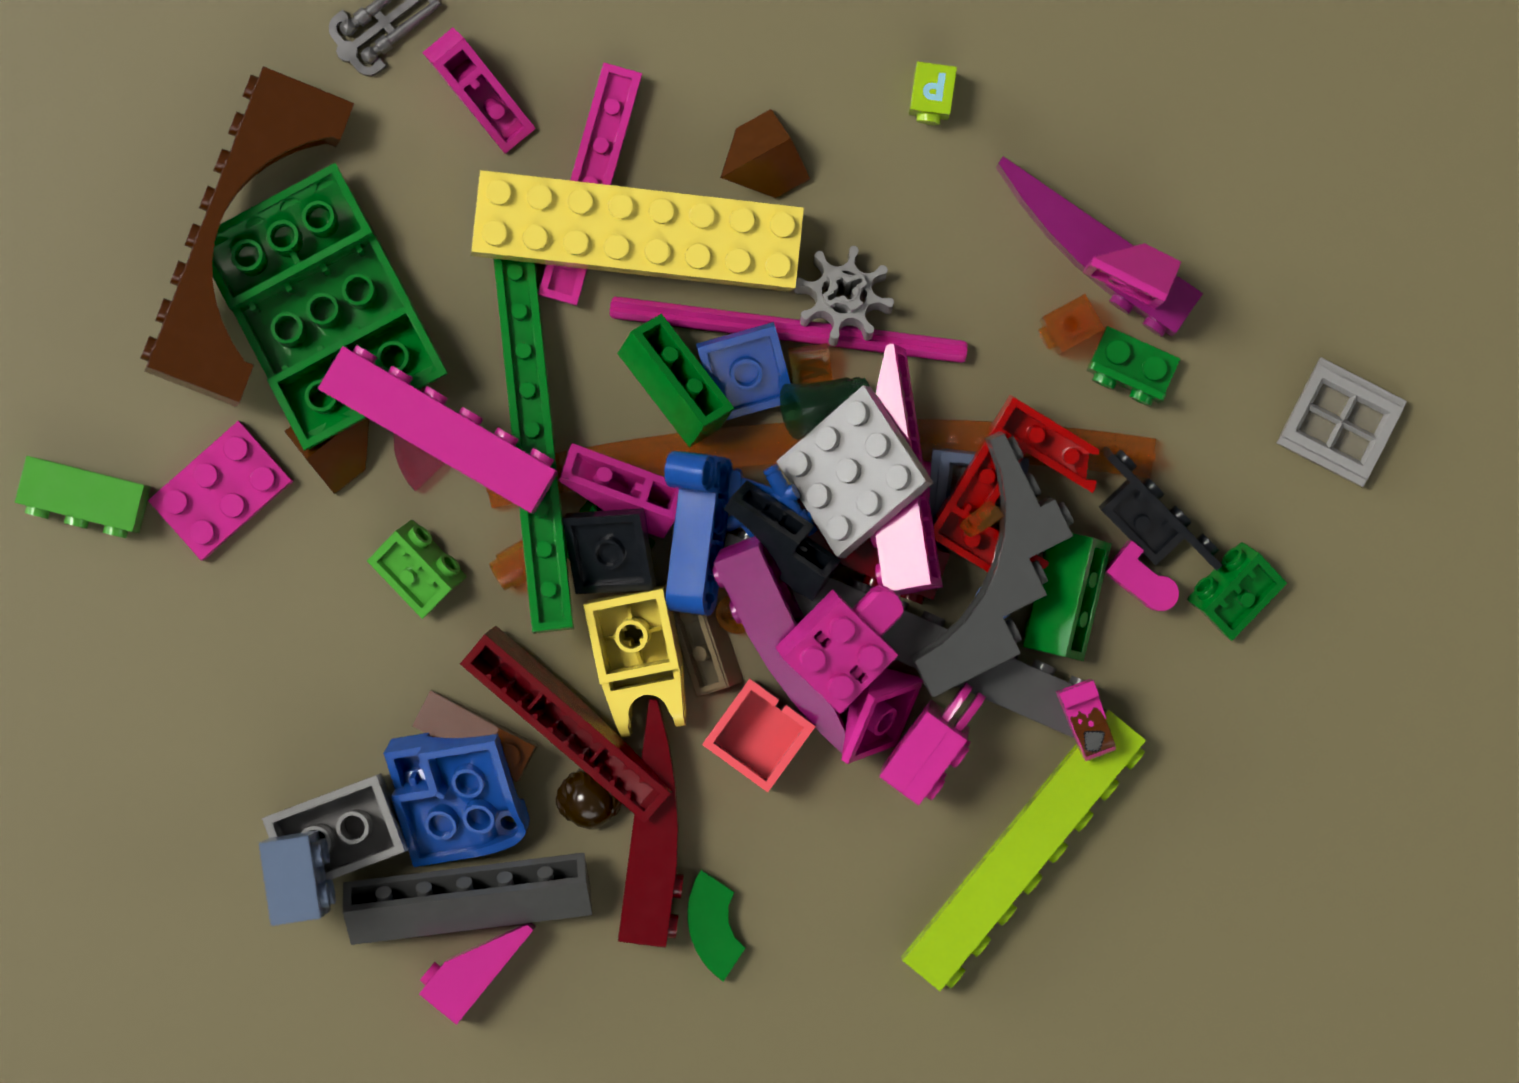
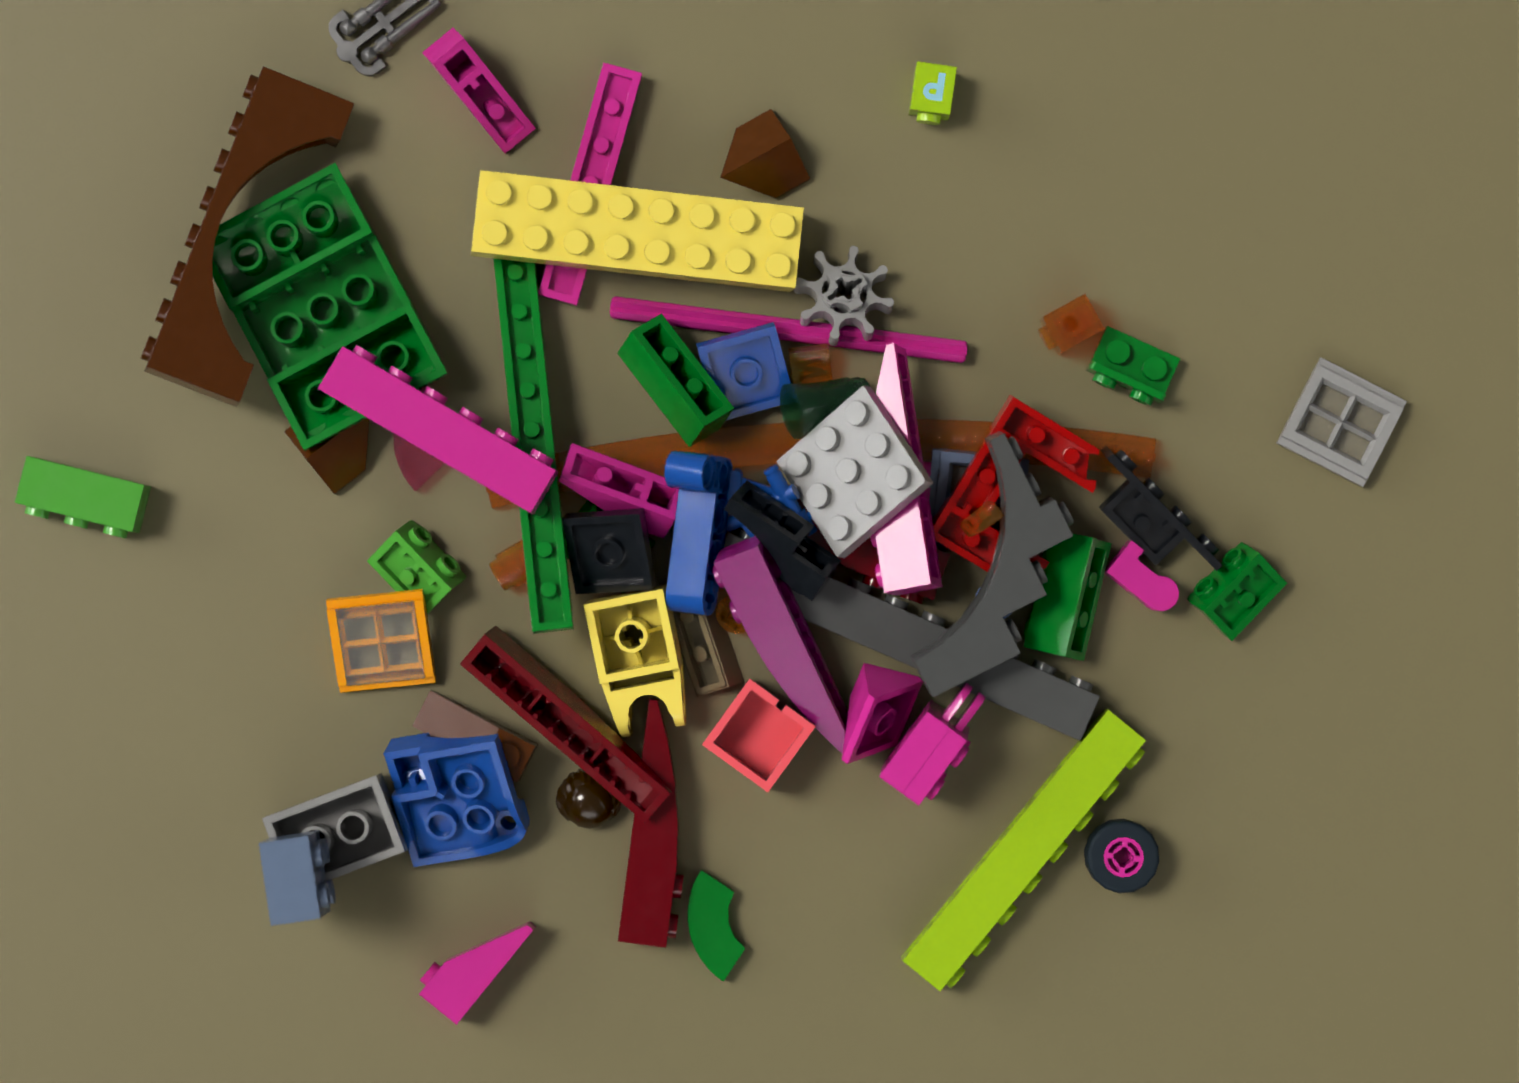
dark pink plate [148,421,293,561] -> none
dark grey brick [343,853,592,945] -> none
dark pink brick [775,585,904,714] -> none
magenta slope [996,156,1203,337] -> none
leg [1055,679,1116,762] -> none
dark pink slope [1083,243,1181,309] -> none
none -> clear piece [326,589,436,693]
none -> black wheel [1084,819,1159,893]

